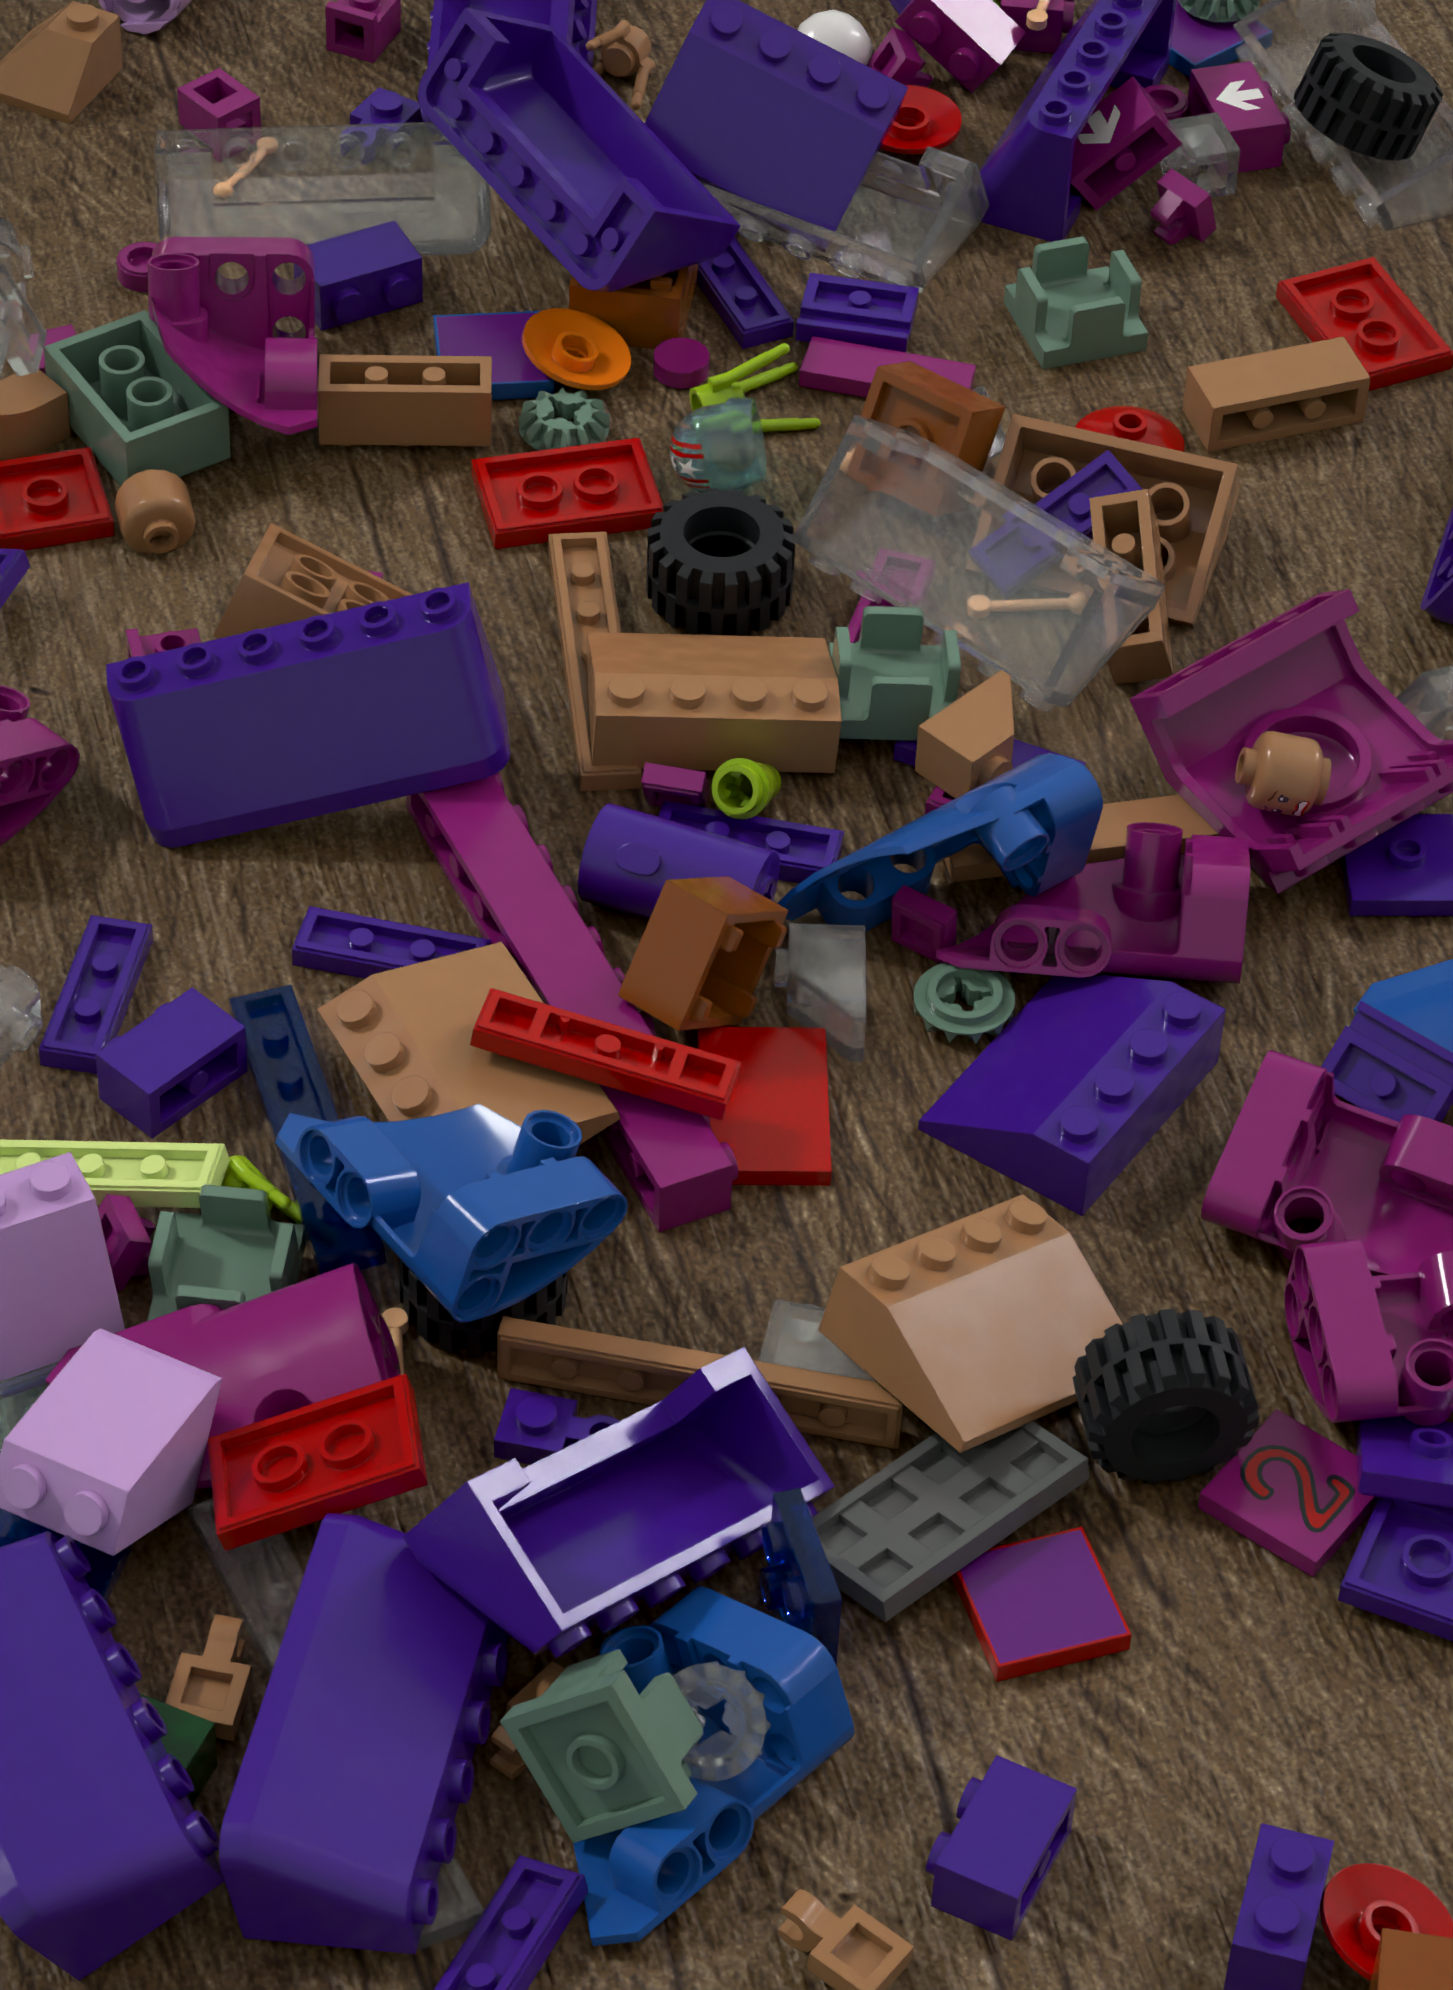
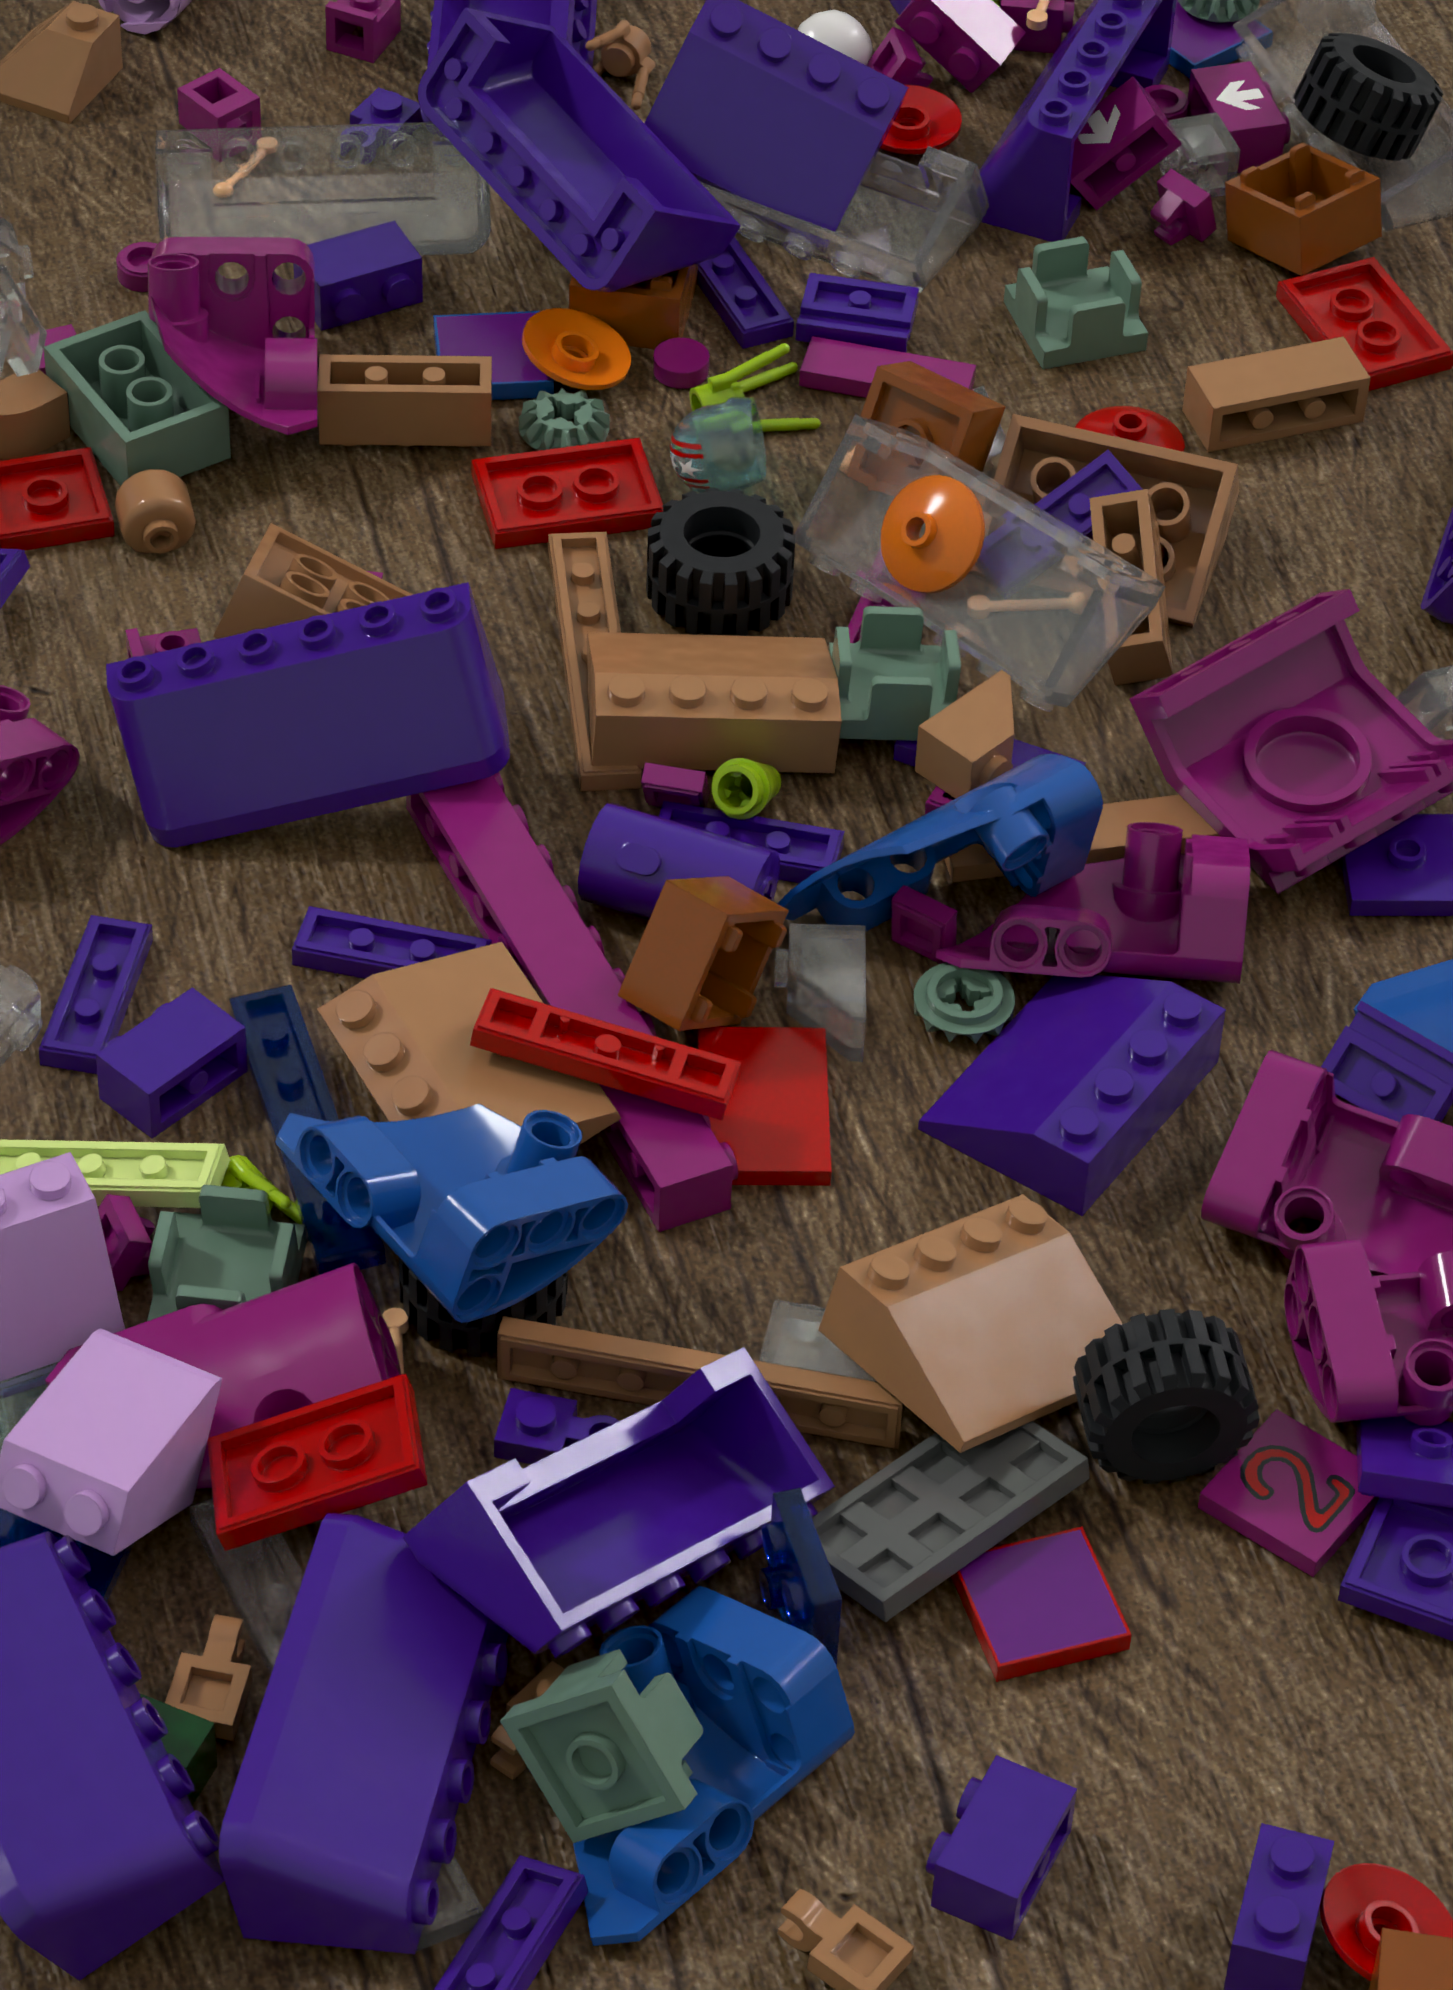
clear gear [673,1661,771,1781] -> none
medium nougat head [1235,731,1331,817] -> none
none -> orange dish [881,475,985,593]
none -> dark orange container [1225,142,1382,276]

